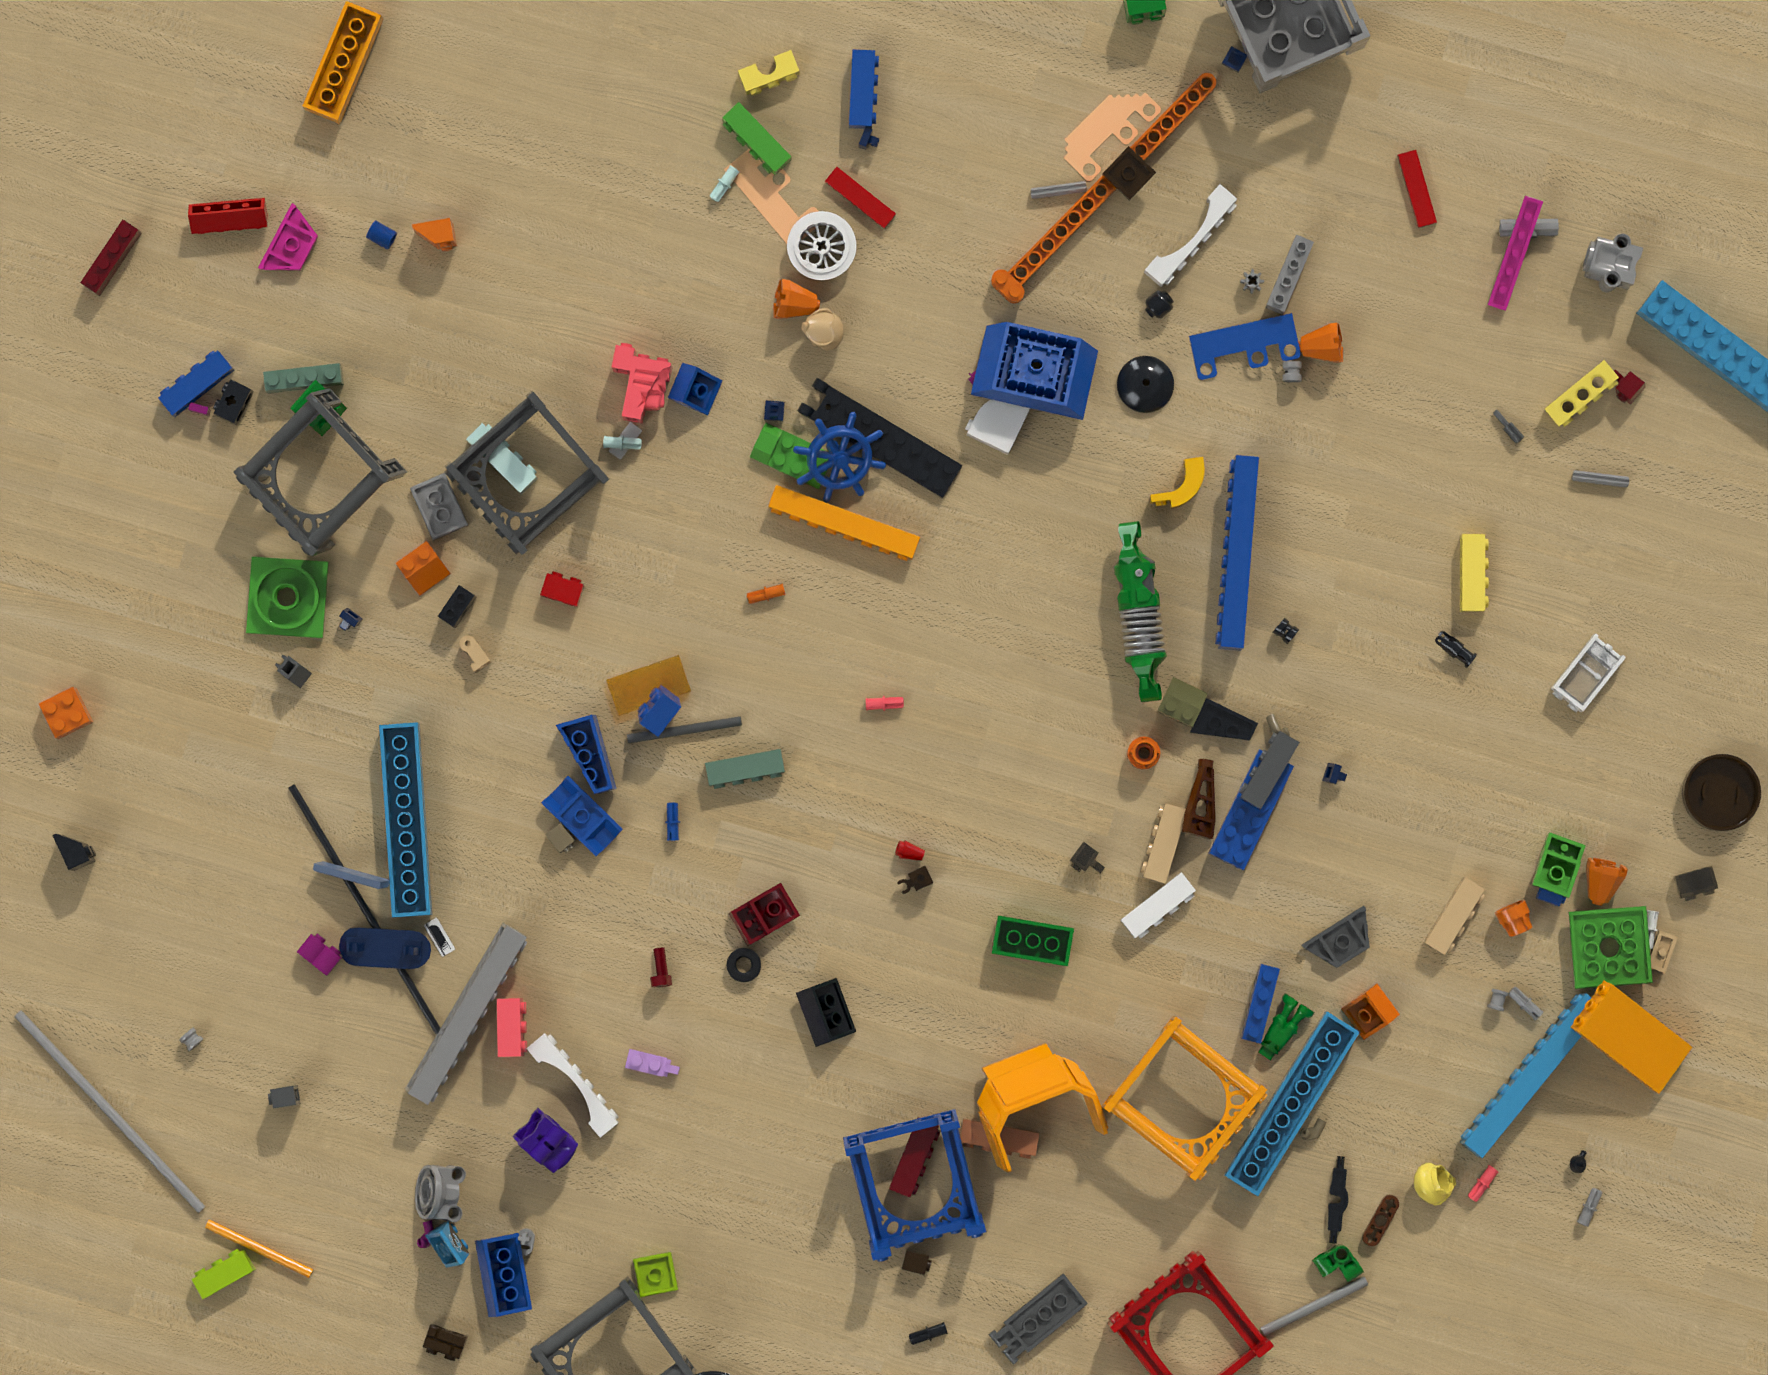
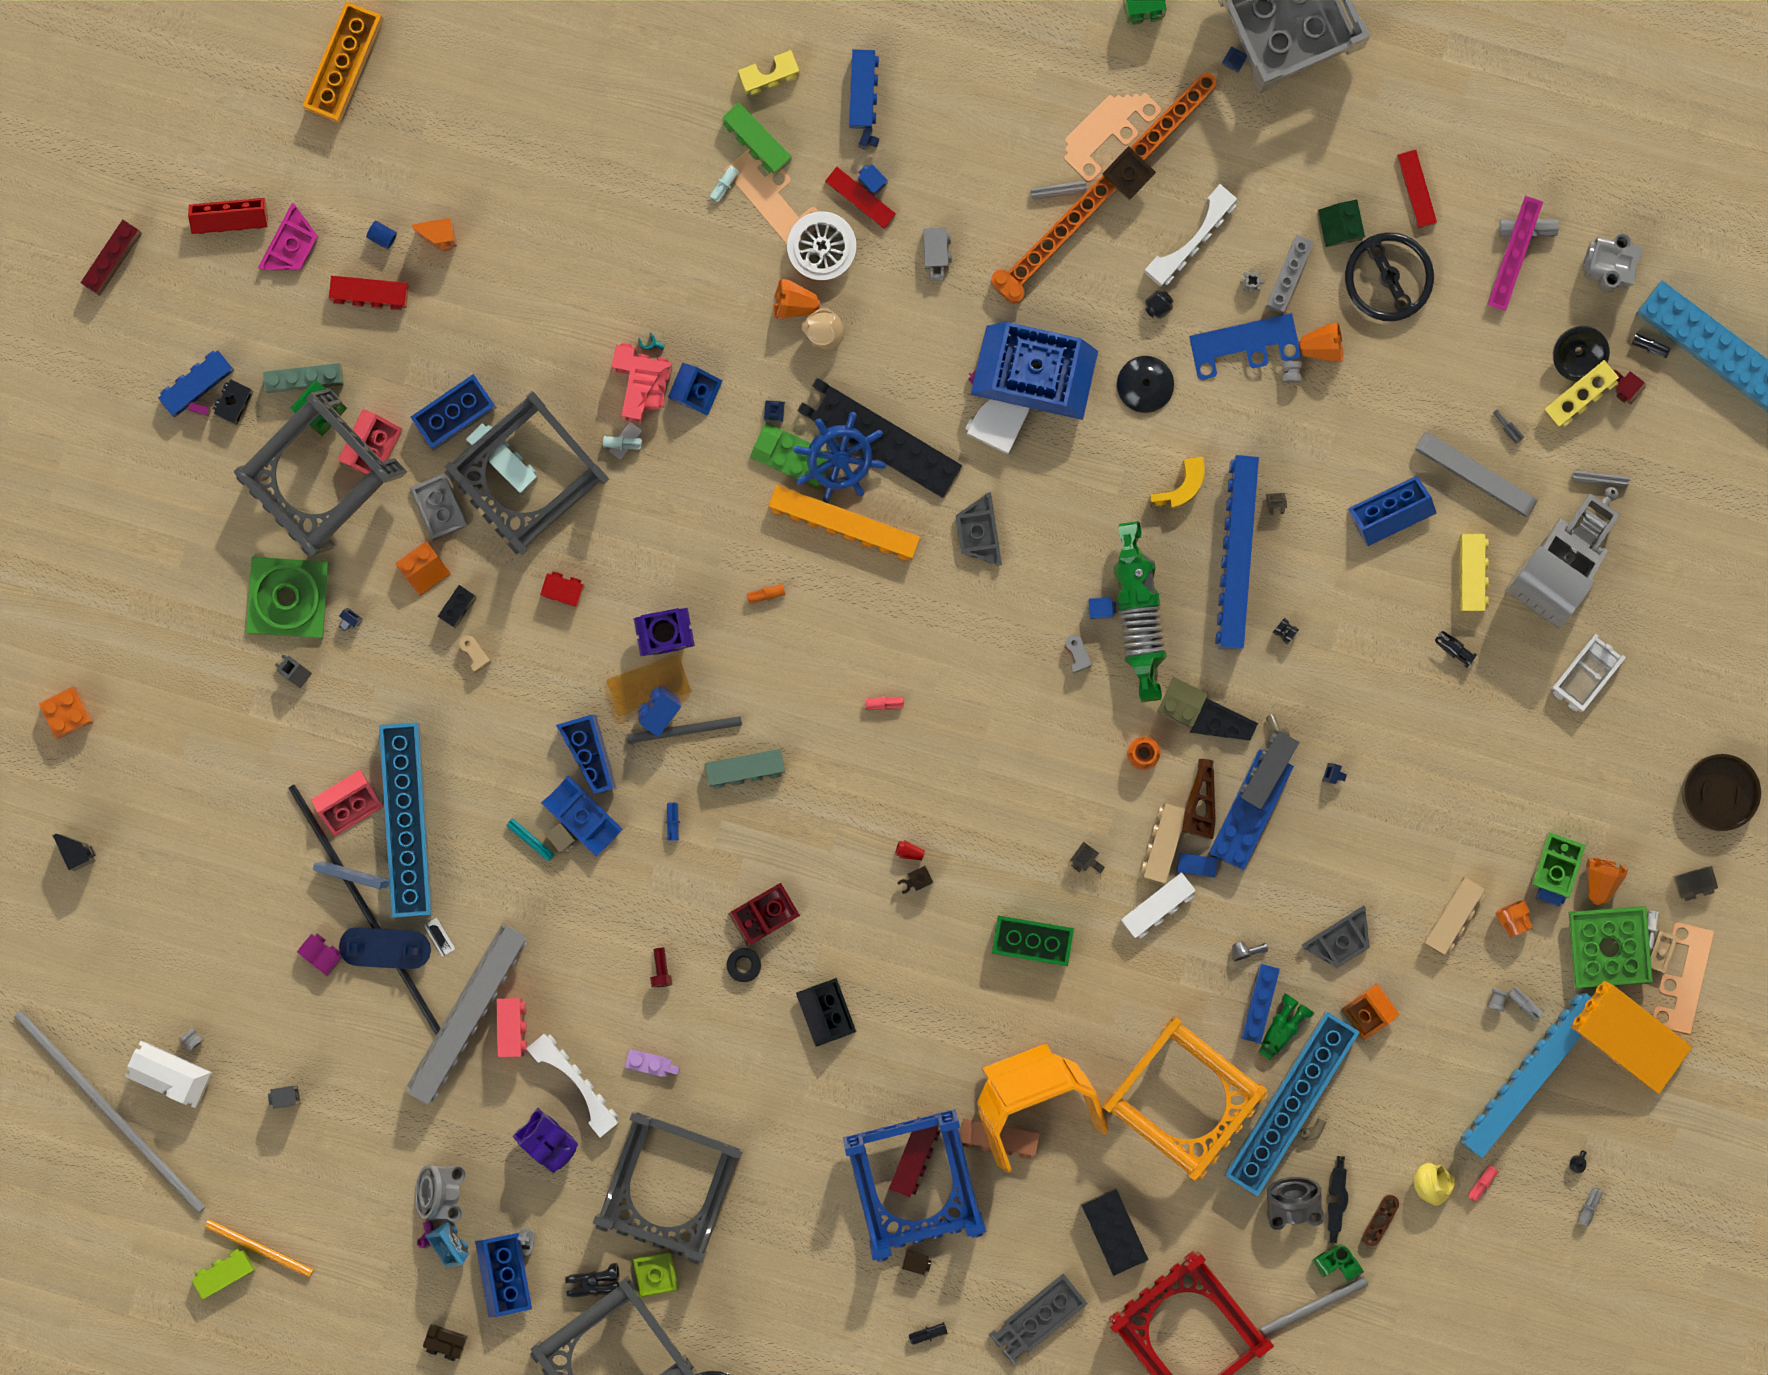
none -> white brick [125,1041,213,1108]
none -> coral slope [311,770,384,837]
none -> red brick [329,275,409,311]
none -> coral slope [338,409,402,475]
none -> blue brick [410,374,497,451]
none -> teal axle [506,819,555,861]
none -> black piece [565,1263,620,1298]
none -> dark grey arch [593,1111,743,1264]
none -> dark purple piece [633,608,695,656]
none -> teal piece [638,333,665,350]
none -> blue brick [858,164,888,196]
none -> light grey brick [923,227,952,281]
none -> dark grey wing [956,492,1002,566]
none -> light grey leg [1065,635,1092,673]
none -> black brick [1081,1188,1149,1276]
none -> blue brick [1088,597,1116,619]
none -> blue tile [1177,853,1218,877]
none -> flat silver bar [1232,941,1268,961]
none -> clear smoke tile [1266,493,1287,515]
none -> flat silver piece [1267,1177,1325,1230]
none -> dark green slope [1318,200,1365,247]
none -> black piece [1345,232,1434,321]
none -> blue slope [1348,476,1437,546]
none -> light grey beam [1415,432,1538,517]
none -> light grey piece [1505,487,1620,628]
none -> black dish [1553,326,1610,382]
none -> black axle [1632,333,1670,358]
none -> light nougat piece [1653,923,1714,1034]

